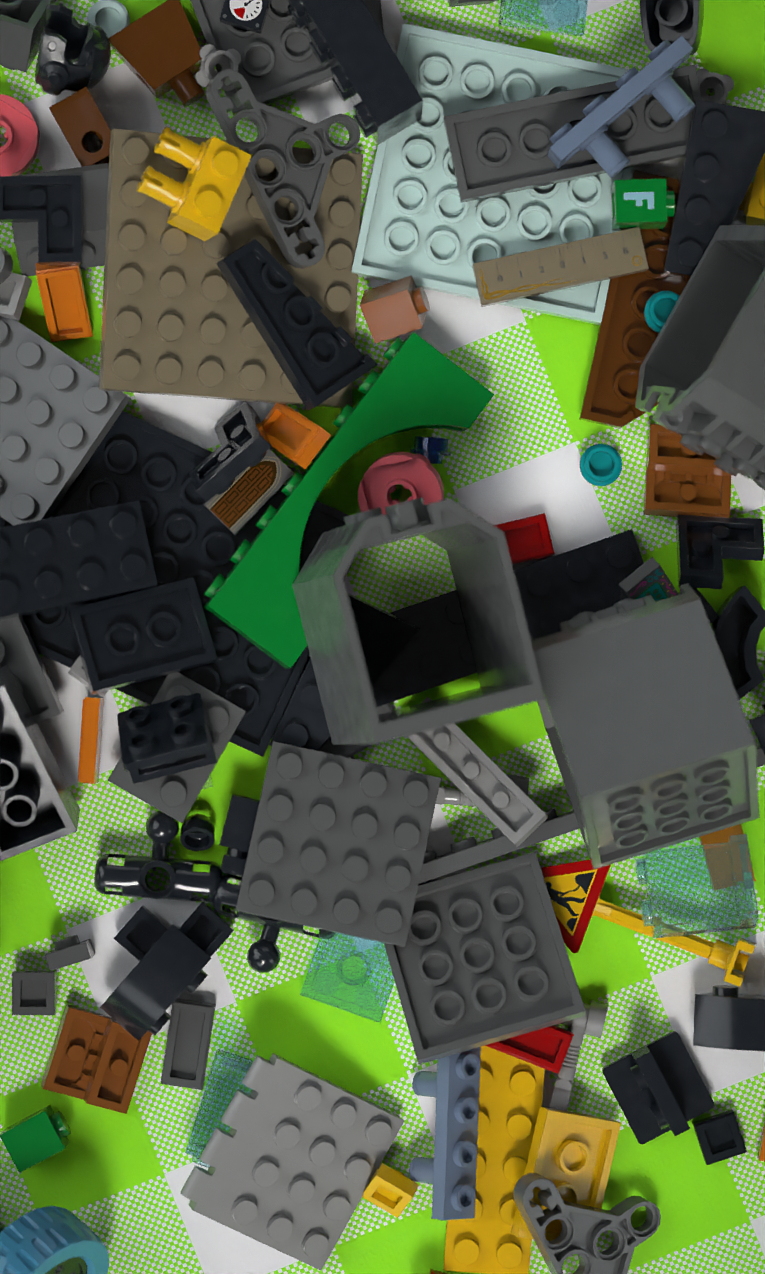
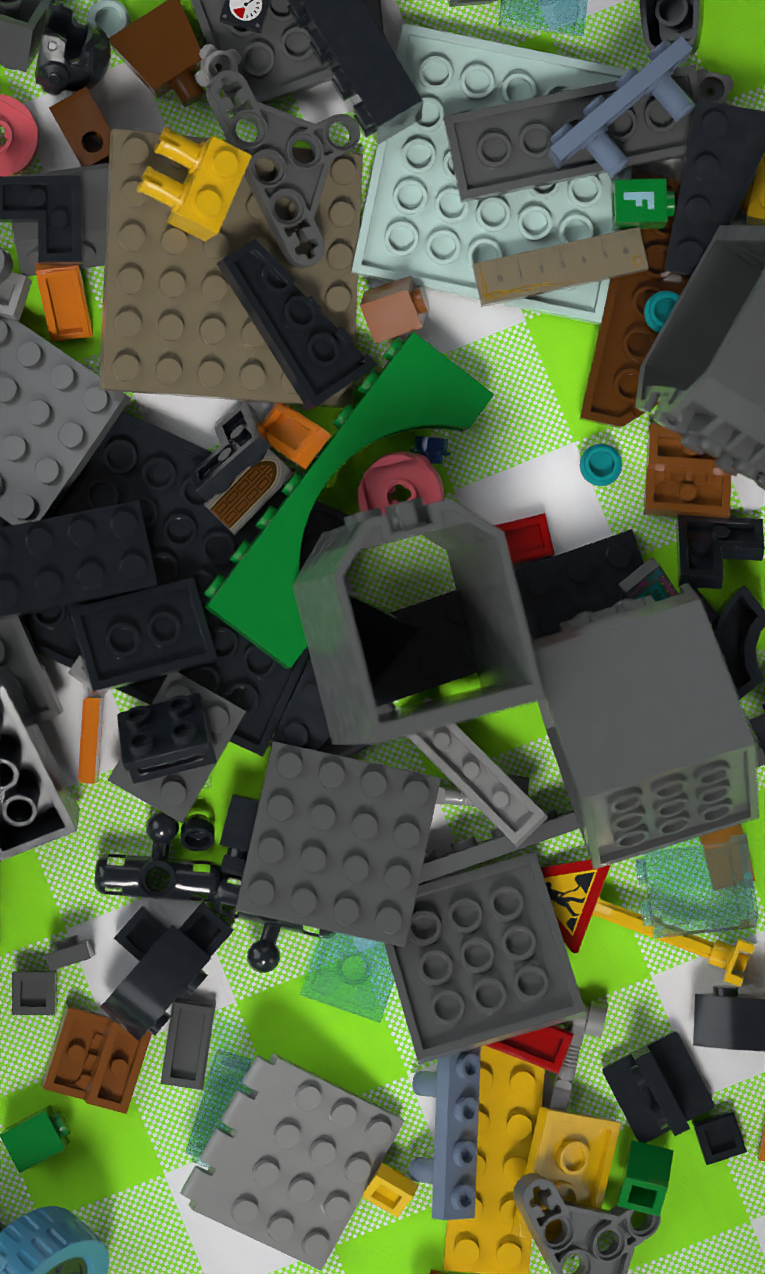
none -> green brick [617,1140,674,1216]

